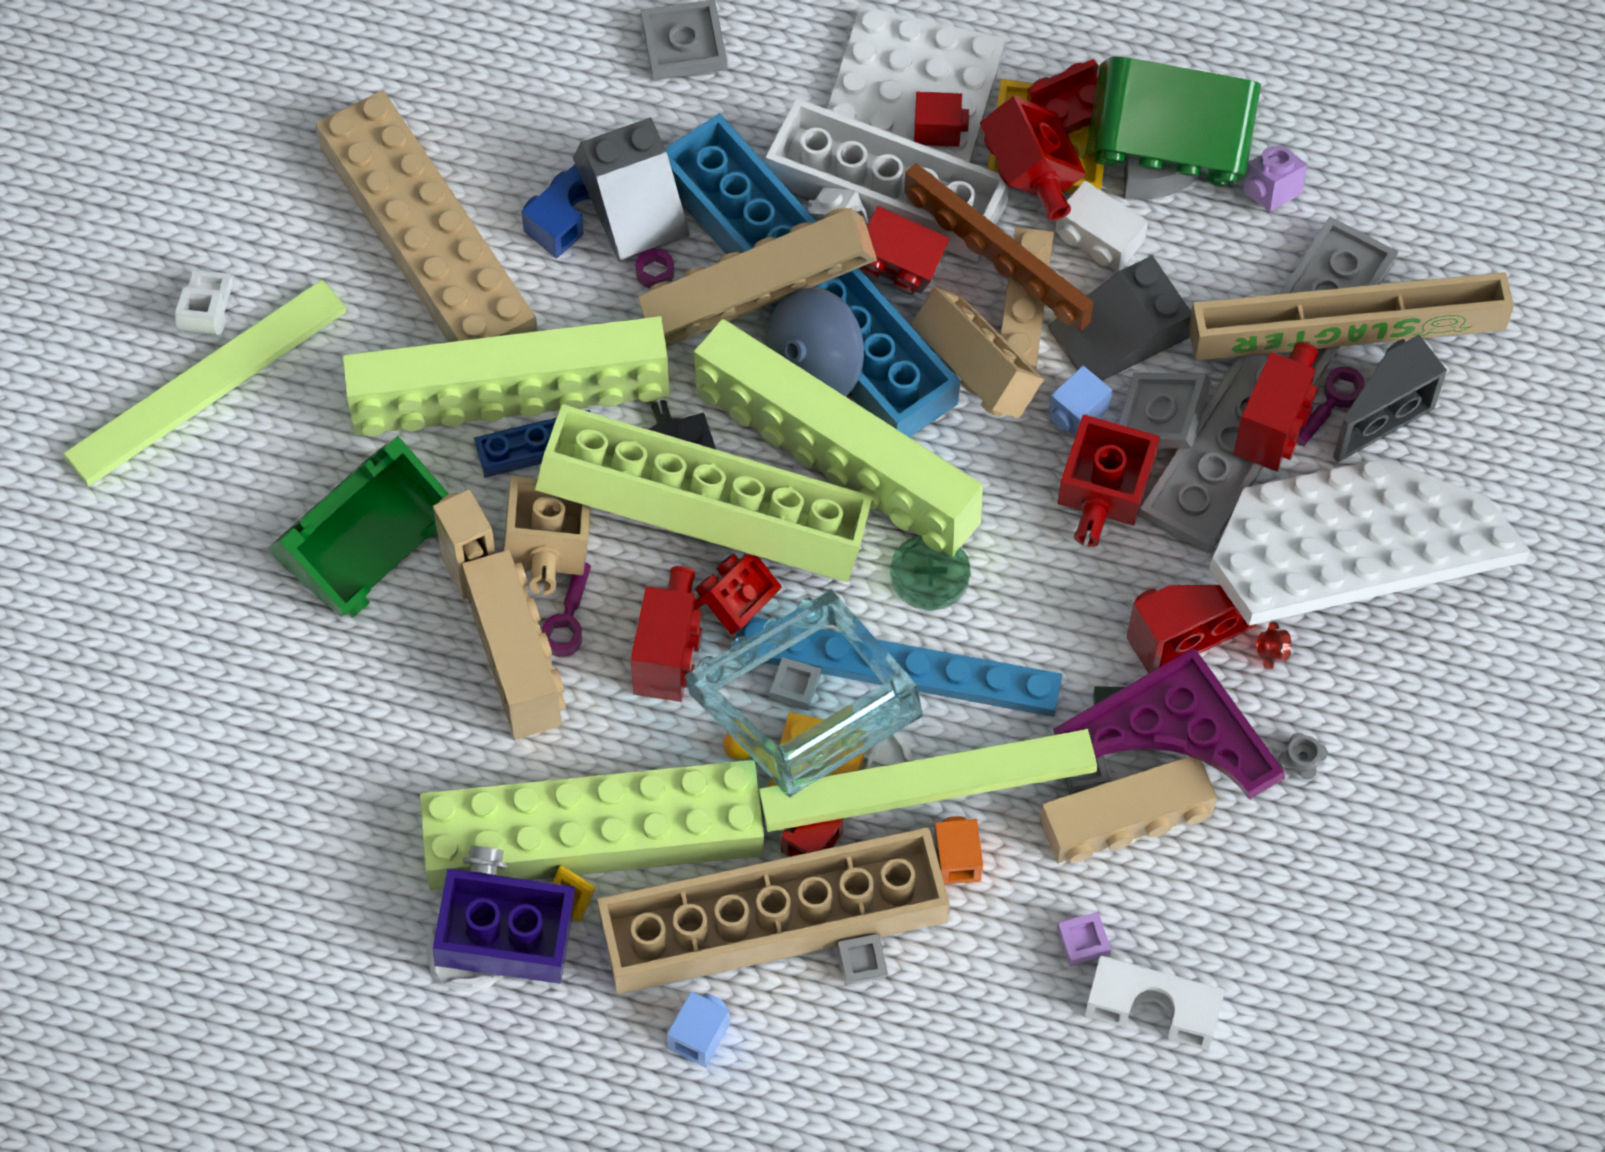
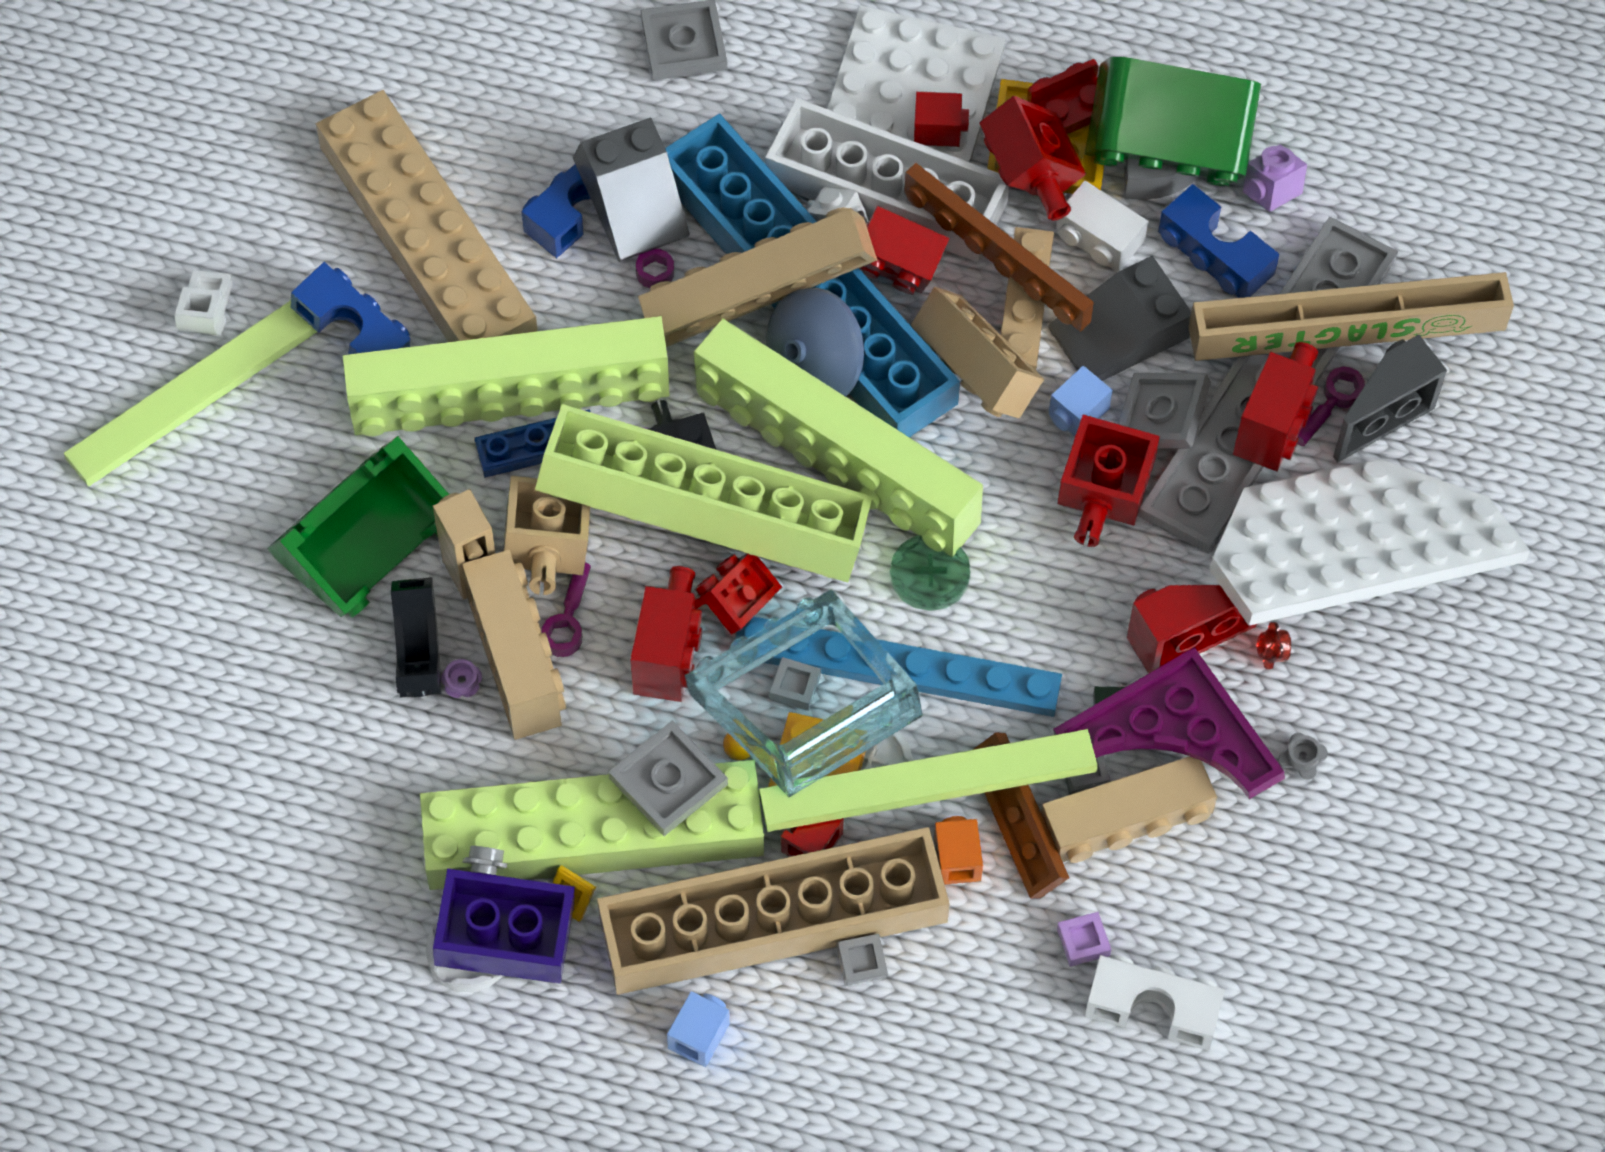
none -> blue arch [290,262,411,355]
none -> black arch [391,577,441,698]
none -> lavender plate [441,659,482,698]
none -> light grey plate [608,720,728,836]
none -> dark orange plate [972,732,1070,899]
none -> blue arch [1158,184,1280,298]

